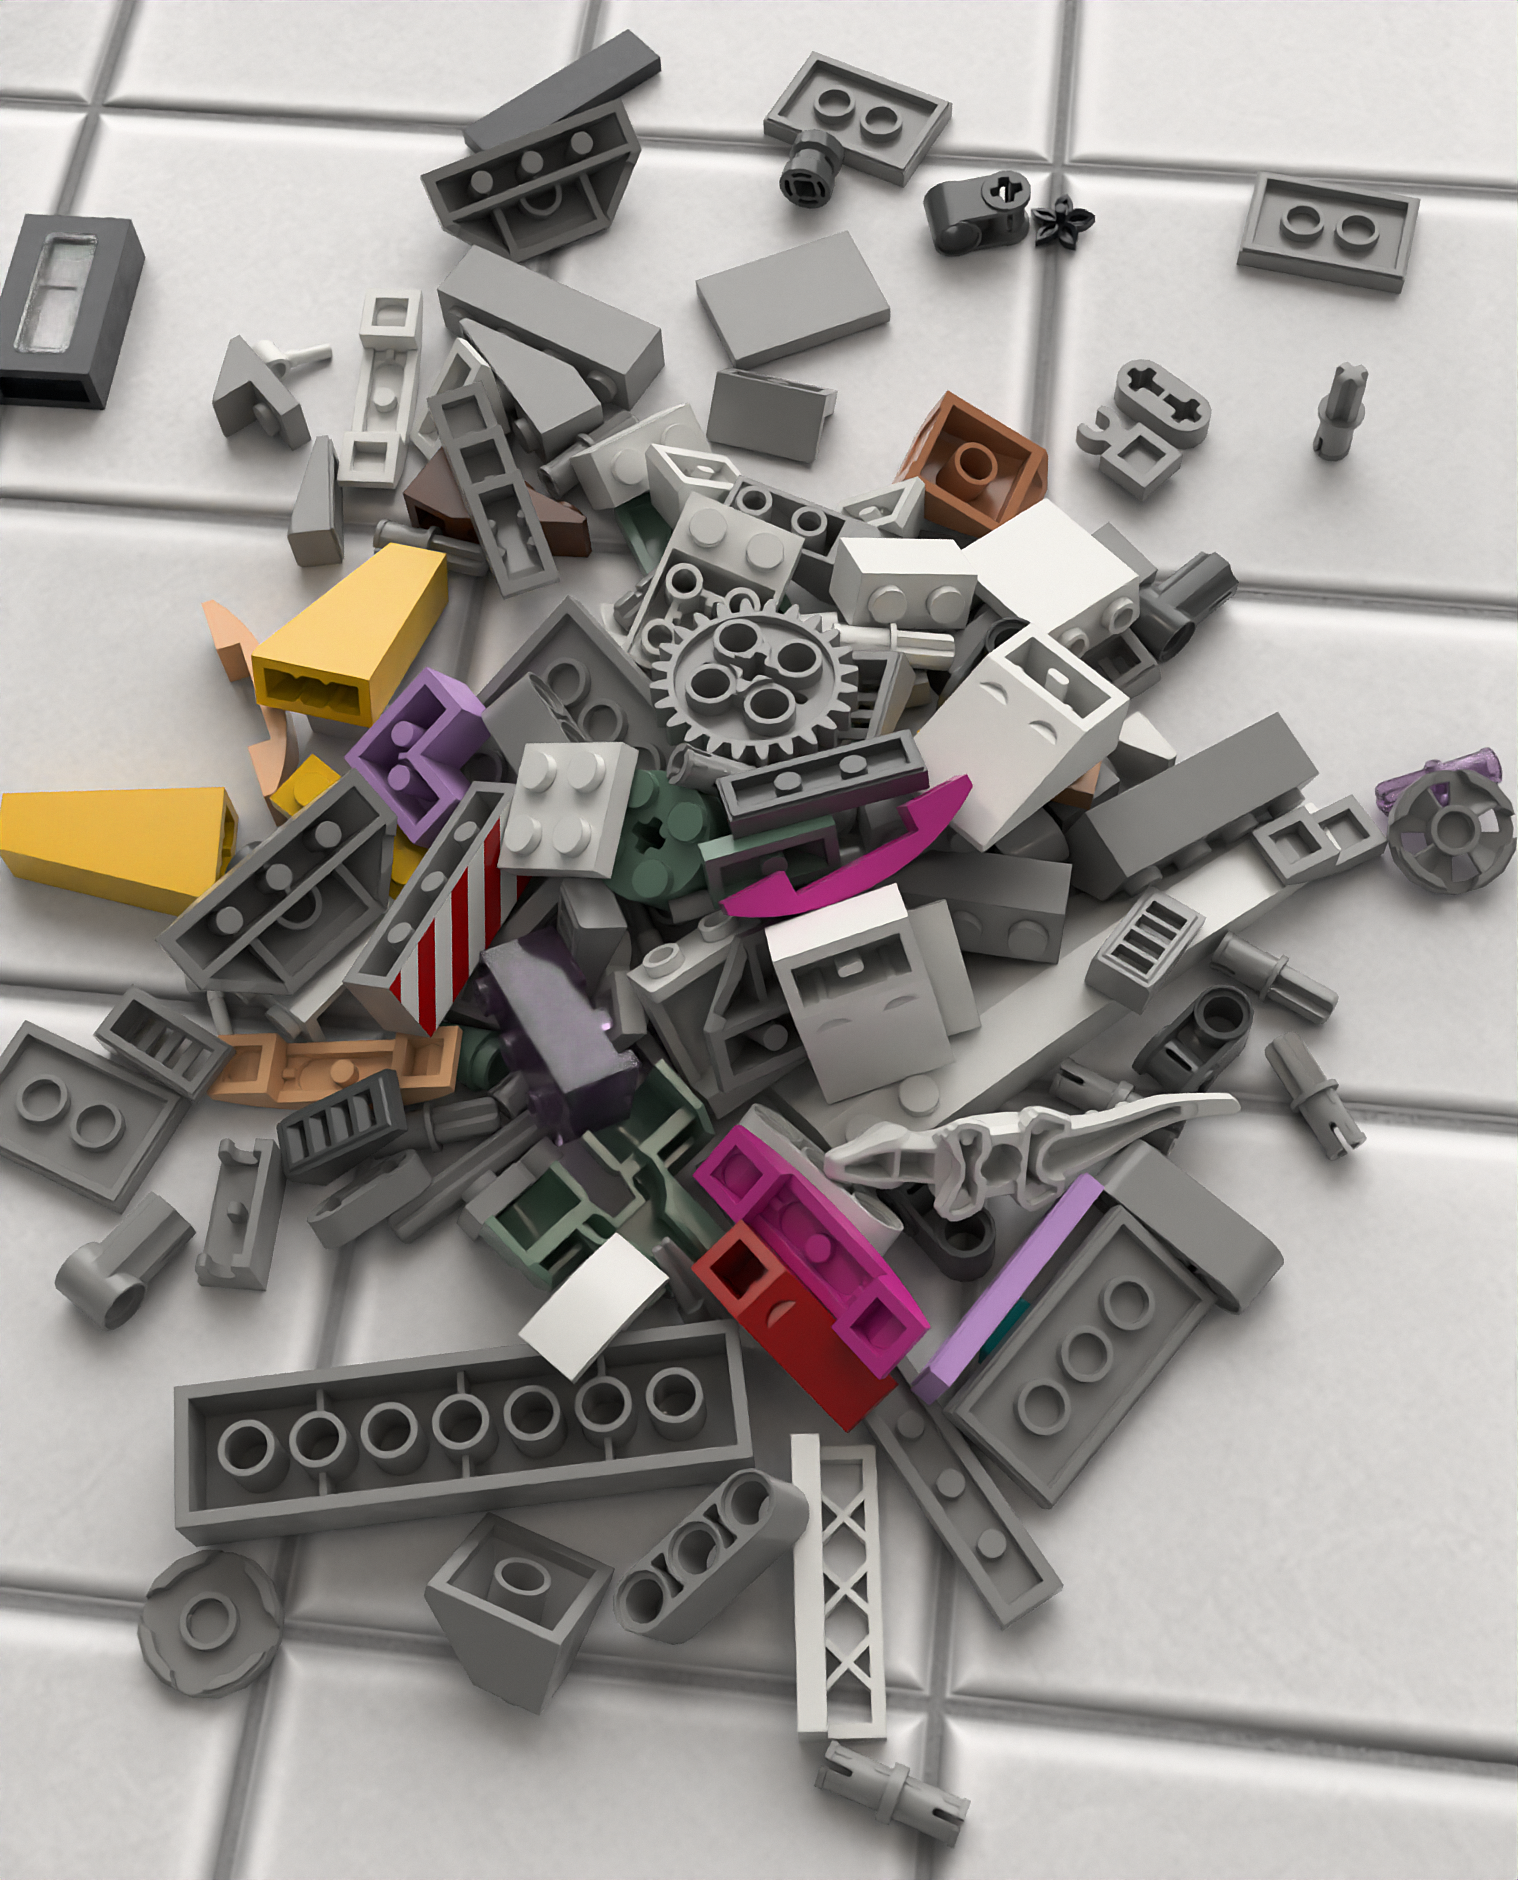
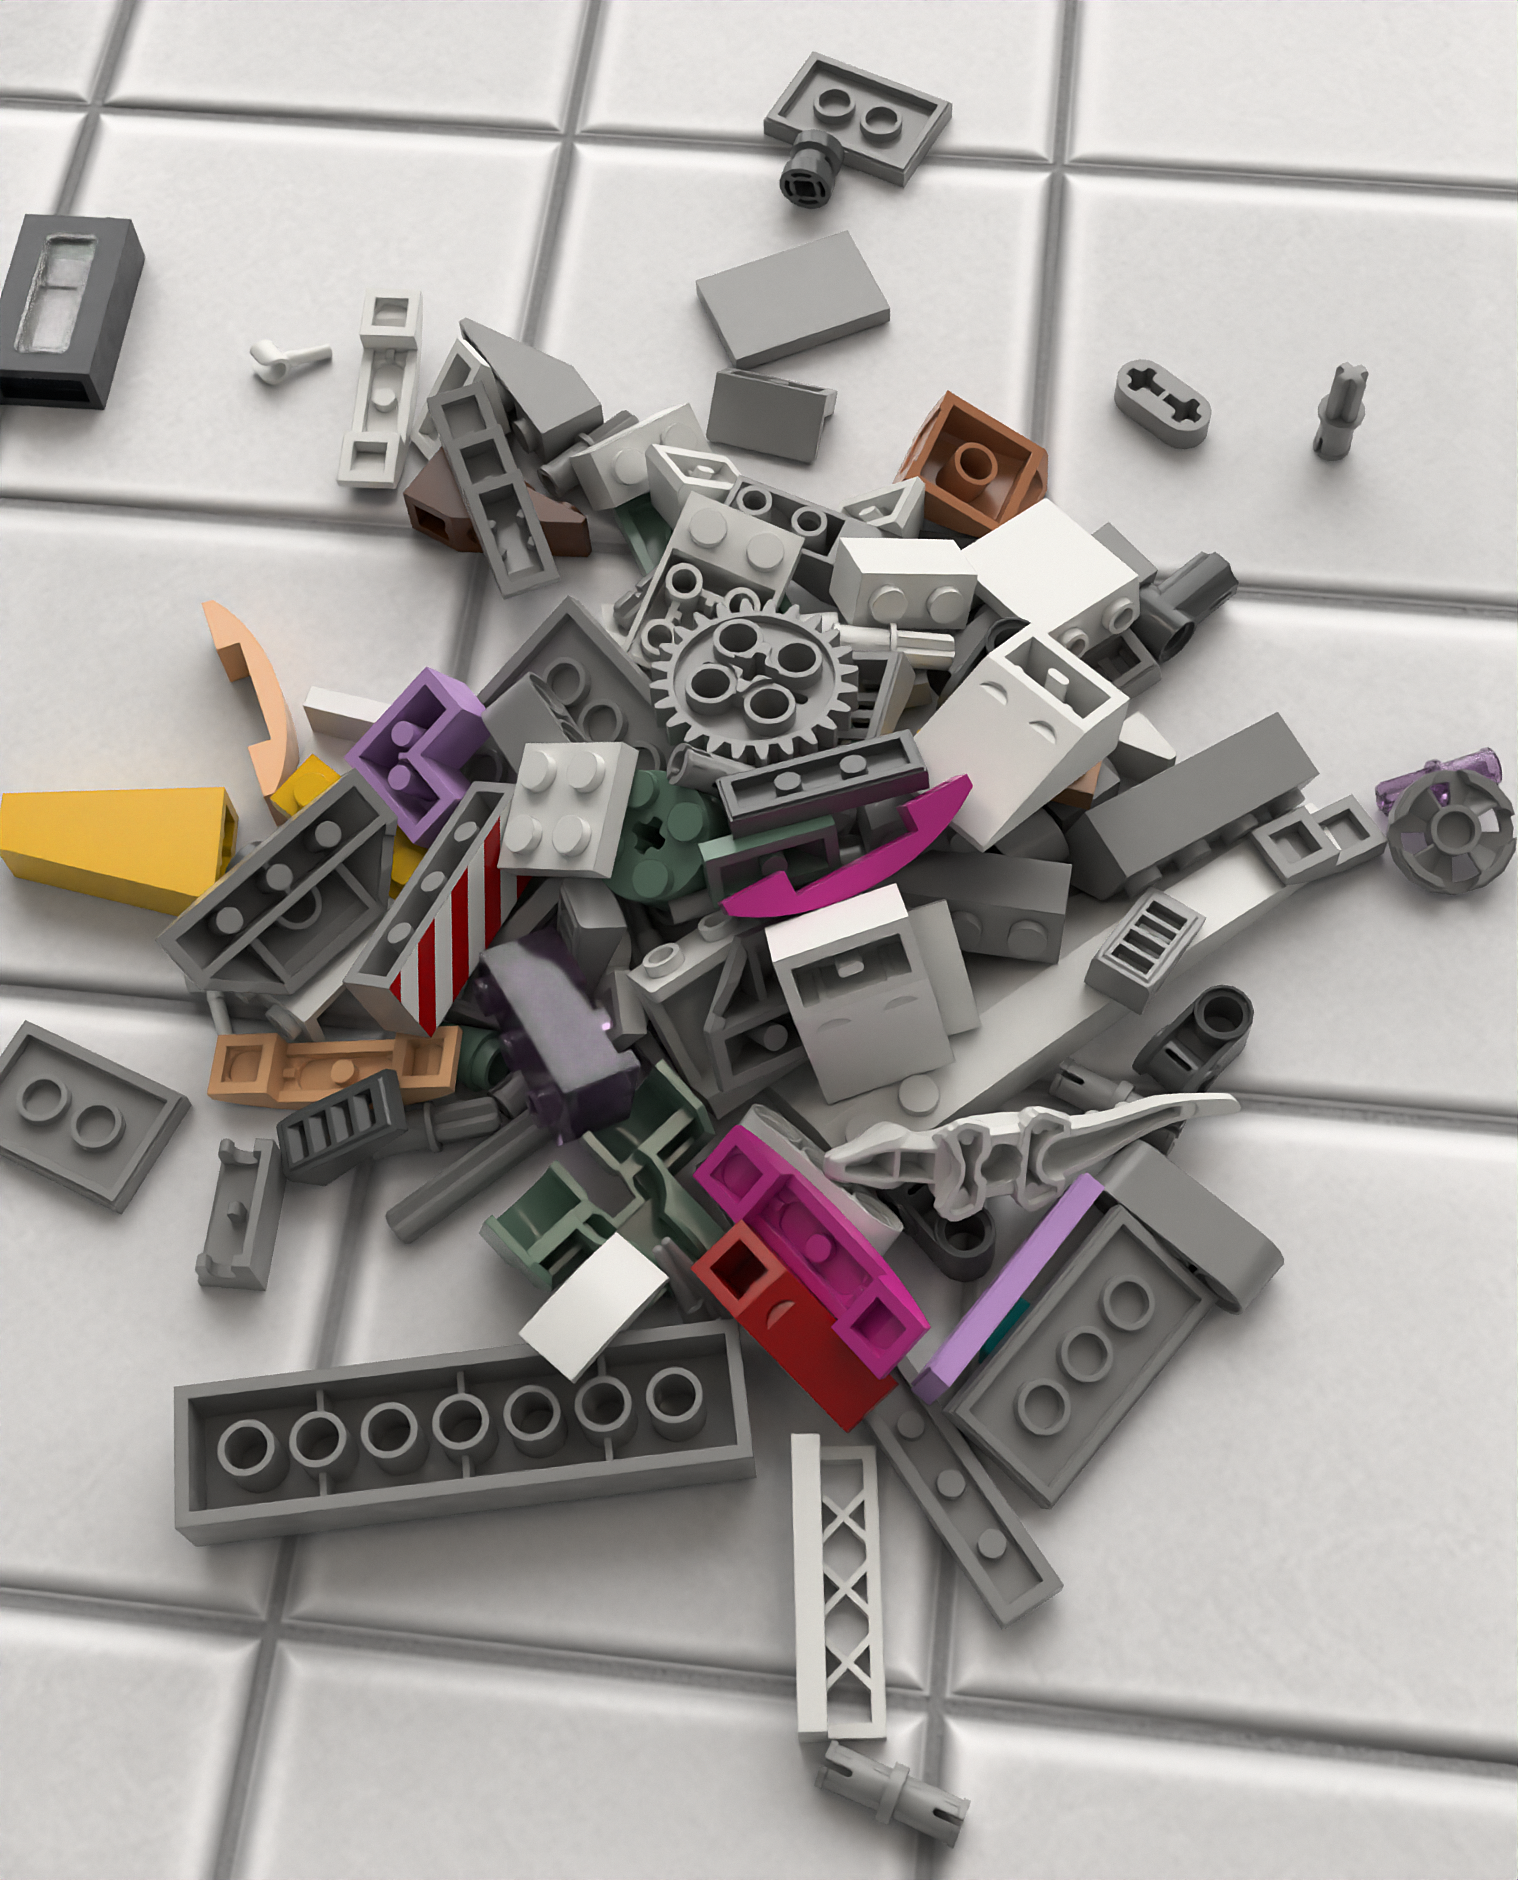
light grey piece [55,1191,197,1331] -> none
light grey slope [93,984,237,1104] -> none
light grey tile [137,1550,285,1698] -> none
light grey slope [212,335,312,451] -> none
yellow slope [251,542,449,728] -> none
light grey slope [287,435,344,567] -> none
light grey beam [307,1149,432,1250] -> none
light grey axle [373,519,489,577] -> none
light grey wedge [420,98,642,264] -> none
light grey slope [424,1512,615,1715] -> none
light grey brick [437,244,665,412] -> none
light grey plate [456,1136,564,1242] -> none
tile [462,29,661,154] -> none
light grey beam [613,1468,809,1645] -> none
dark grey piece [923,171,1031,257] -> none
black plant [1031,194,1095,251] -> none
light grey plate [1076,406,1183,502] -> none
light grey axle [1209,930,1339,1024] -> none
light grey tile [1237,170,1421,294] -> none
light grey axle [1264,1032,1367,1161] -> none

